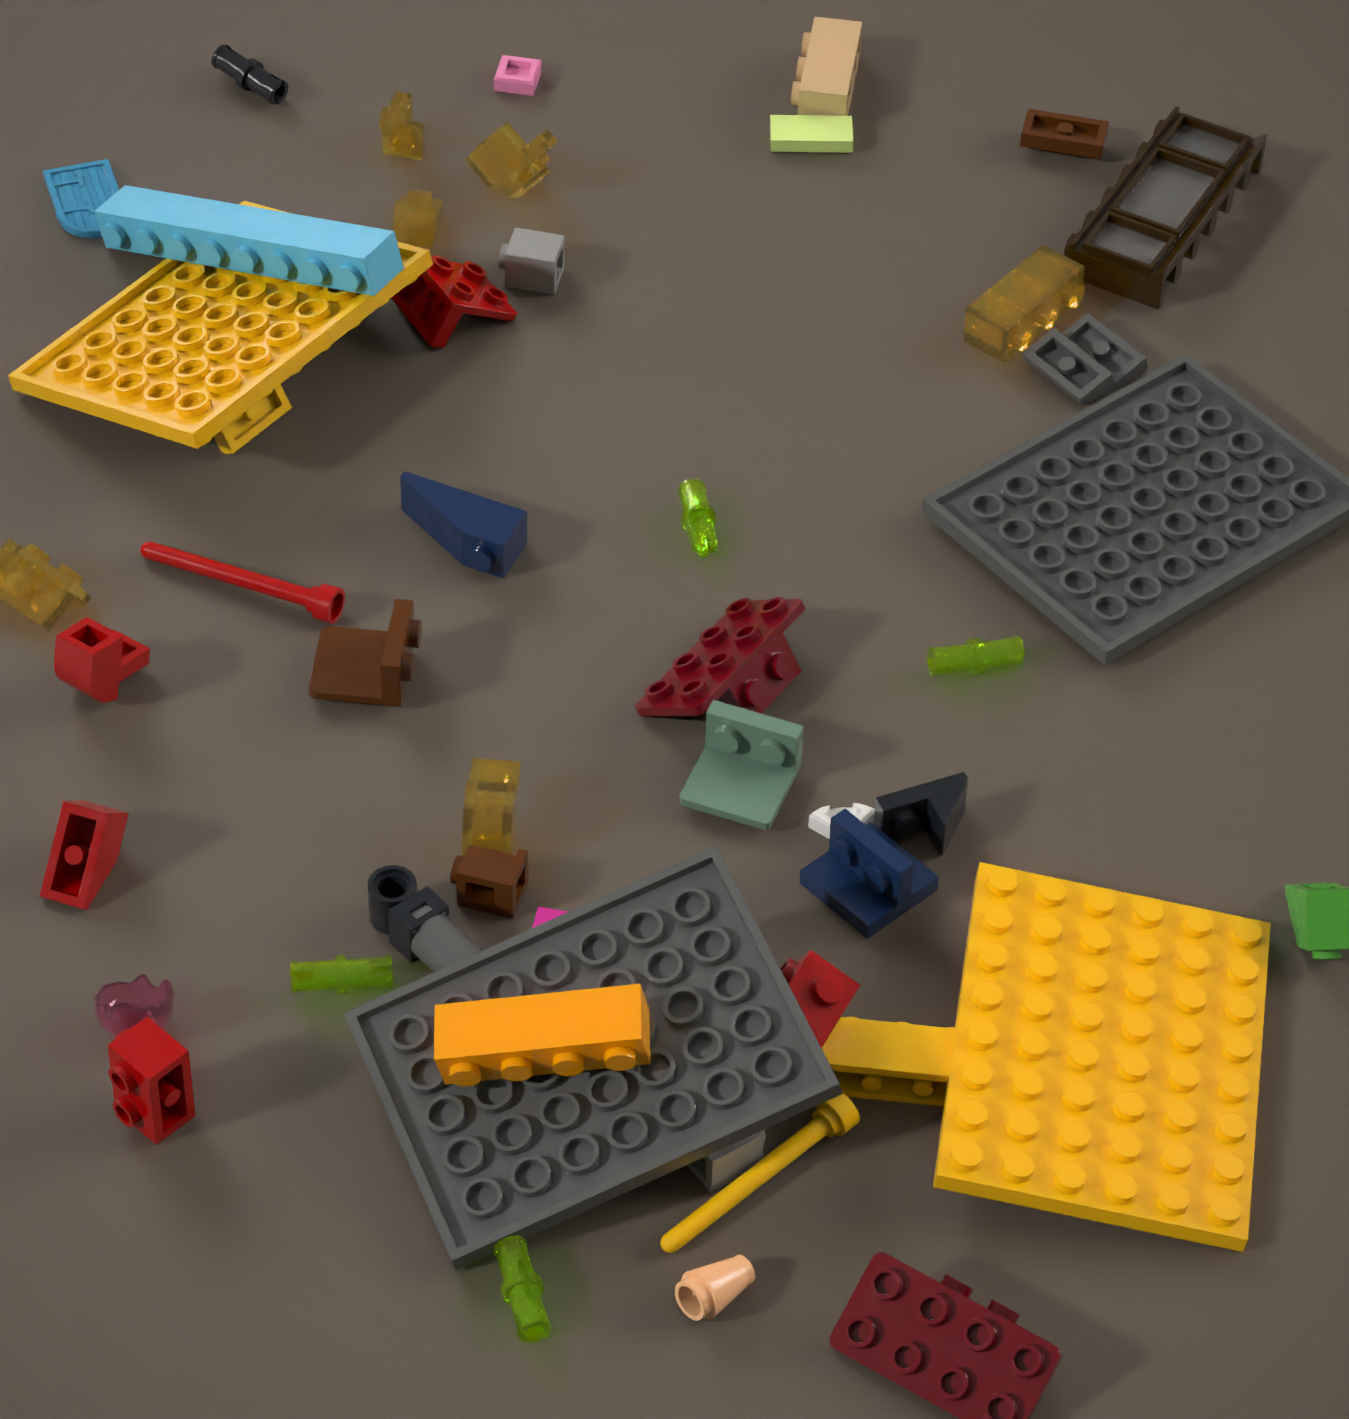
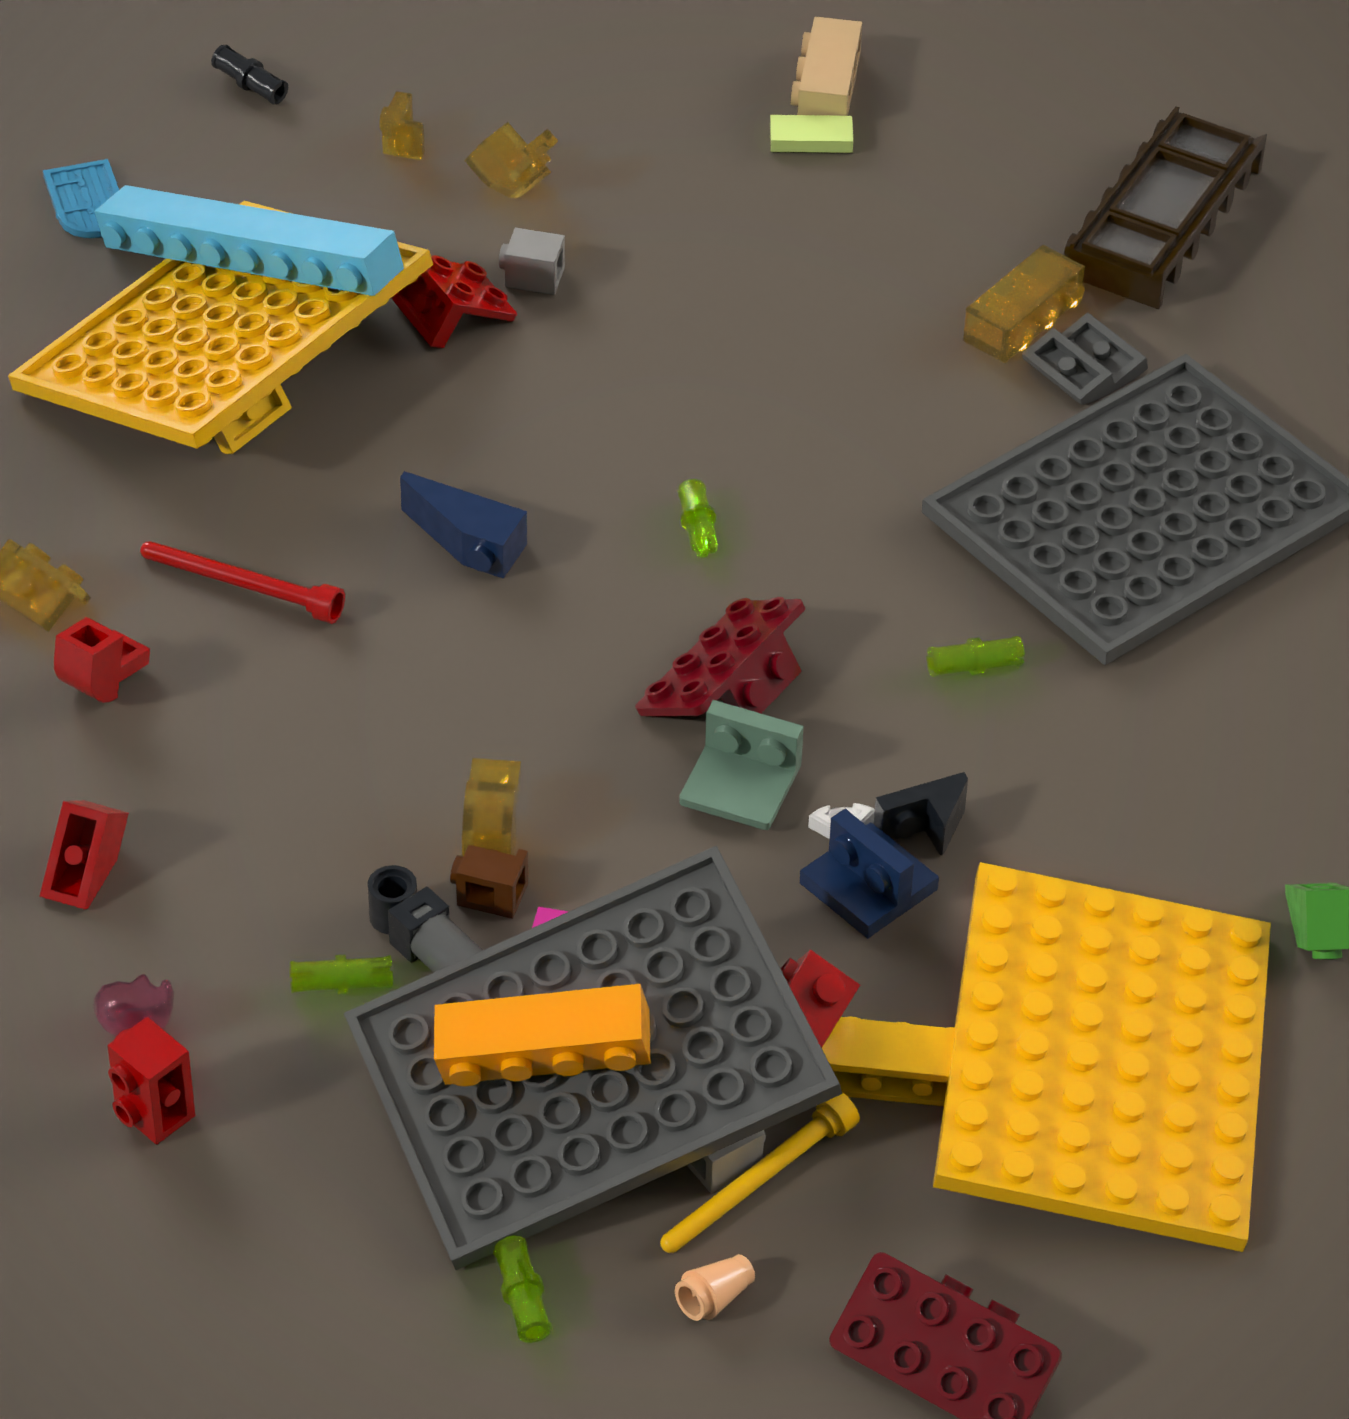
reddish brown bracket [308,599,422,707] -> none
clear yellow bracket [393,190,443,248] -> none
bright pink tile [494,55,542,96] -> none
reddish brown plate [1020,109,1109,159] -> none

